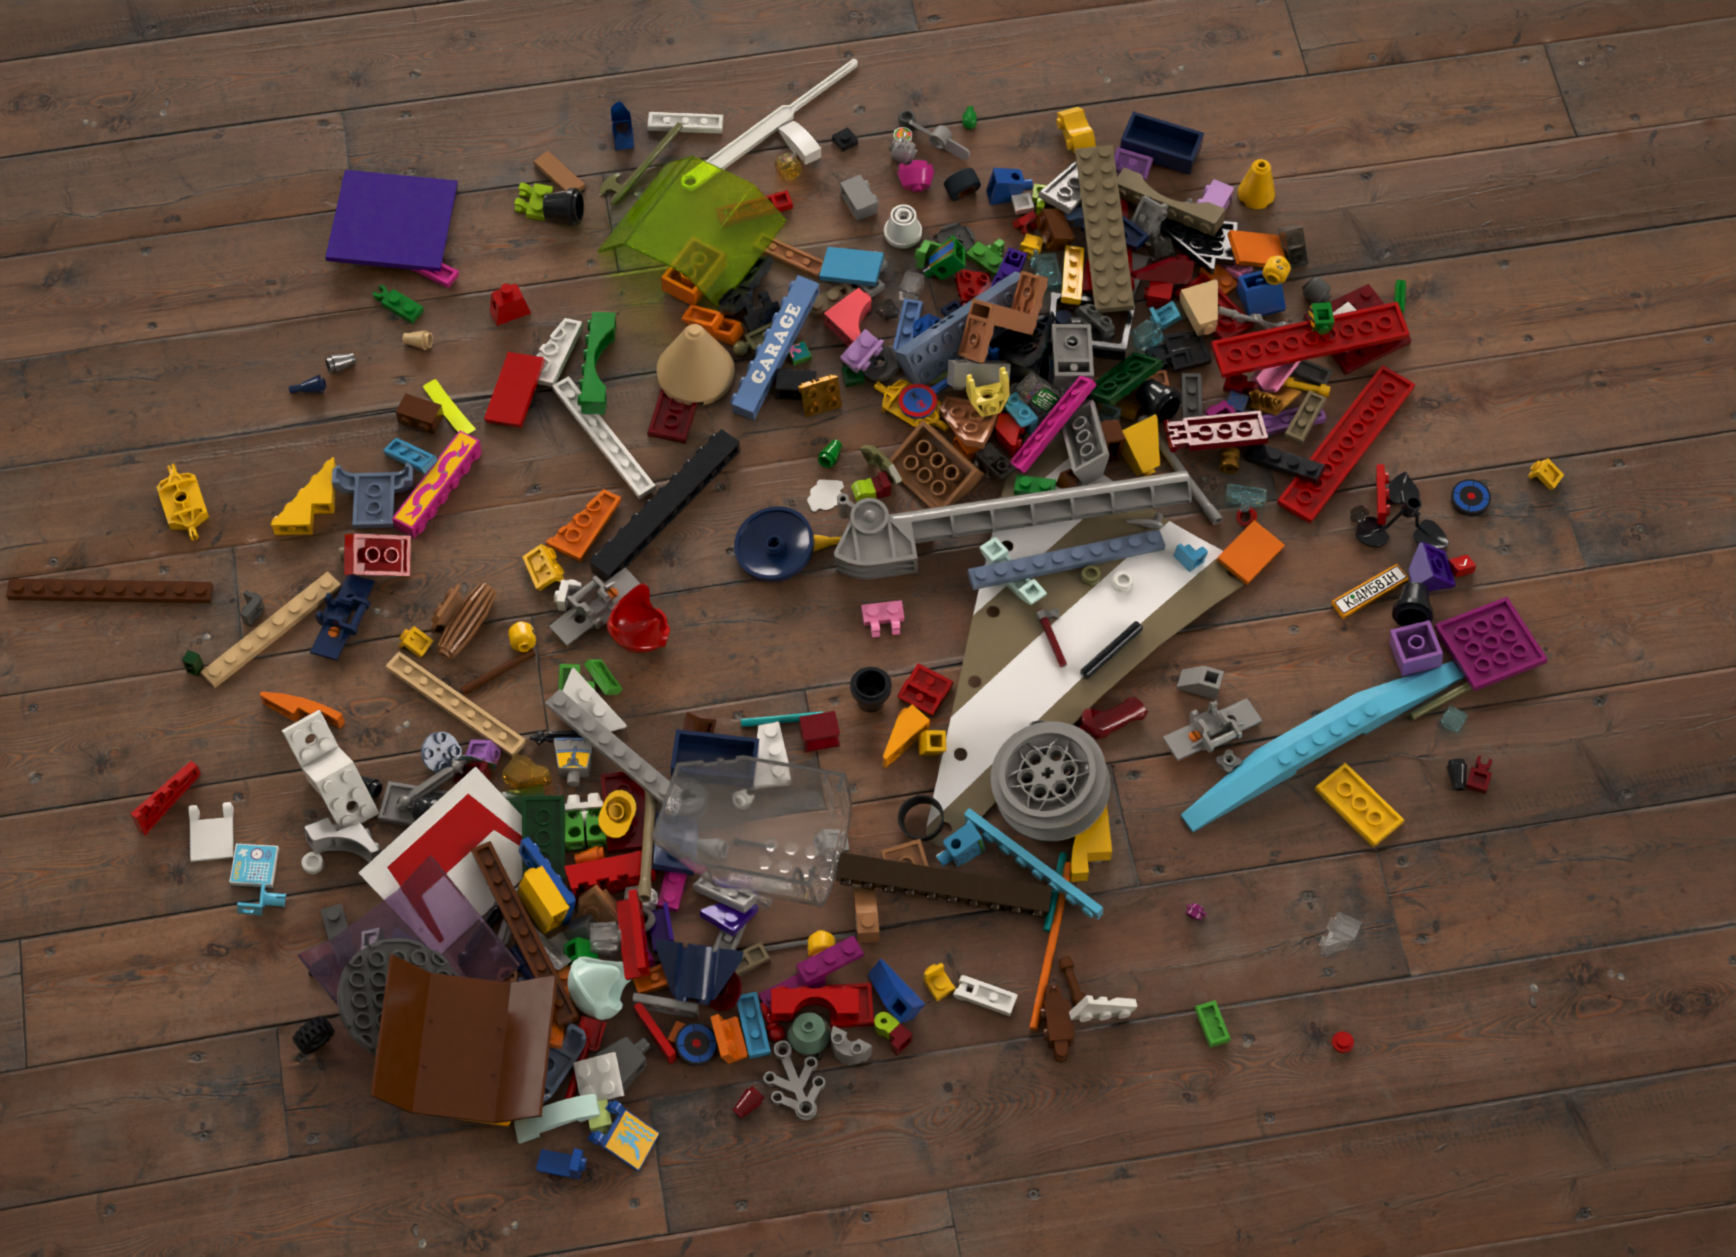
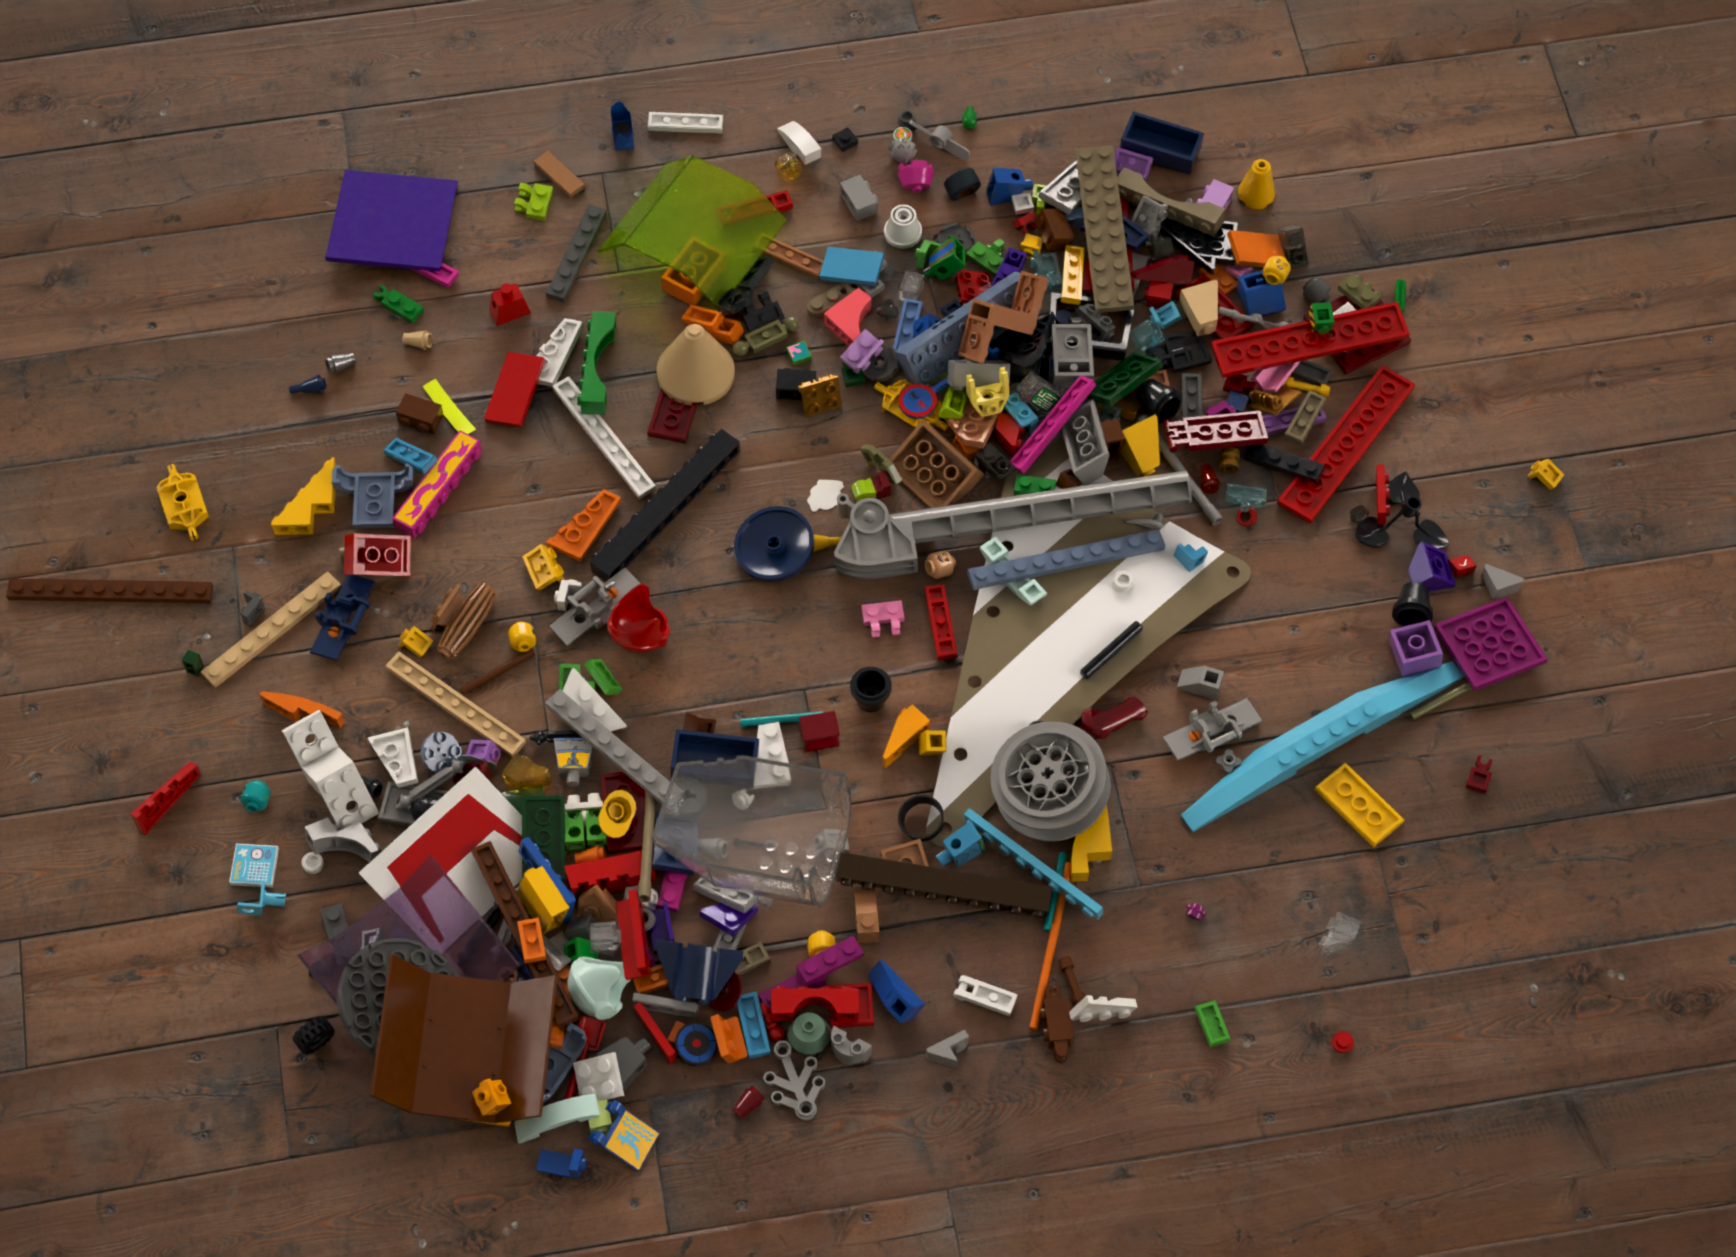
white flag [189,802,234,862] -> none
black piece [543,188,584,226] -> none
olive piece [599,122,683,205] -> none
white piece [681,59,858,192] -> none
medium blue brick [730,275,820,421] -> none
green cone [818,439,842,468] -> none
leg [874,1012,913,1056] -> none
red slope [897,663,954,716] -> none
yellow bracket [923,963,955,1001] -> none
dark red piece [1036,608,1067,668] -> none
yellow brick [1056,107,1096,154] -> none
olive tile [1080,565,1101,586] -> none
orange tile [1216,520,1285,585] -> none
tile [1331,564,1409,619] -> none
clear light blue tile [1439,705,1468,733] -> none
black cone [1446,759,1467,791] -> none
tile [1451,479,1491,516] -> none
none -> teal head [240,780,271,812]
none -> white wing [368,727,419,788]
none -> light orange brick [472,1079,512,1116]
none -> orange plate [517,918,546,964]
none -> dark grey plate [546,205,607,302]
none -> light nougat head [924,551,956,579]
none -> red plate [924,584,958,661]
none -> light grey slope [926,1030,969,1068]
none -> lime slope [938,385,968,419]
none -> clear red cone [1200,464,1220,494]
none -> olive plate [1338,274,1382,309]
none -> light grey slope [1481,564,1524,600]

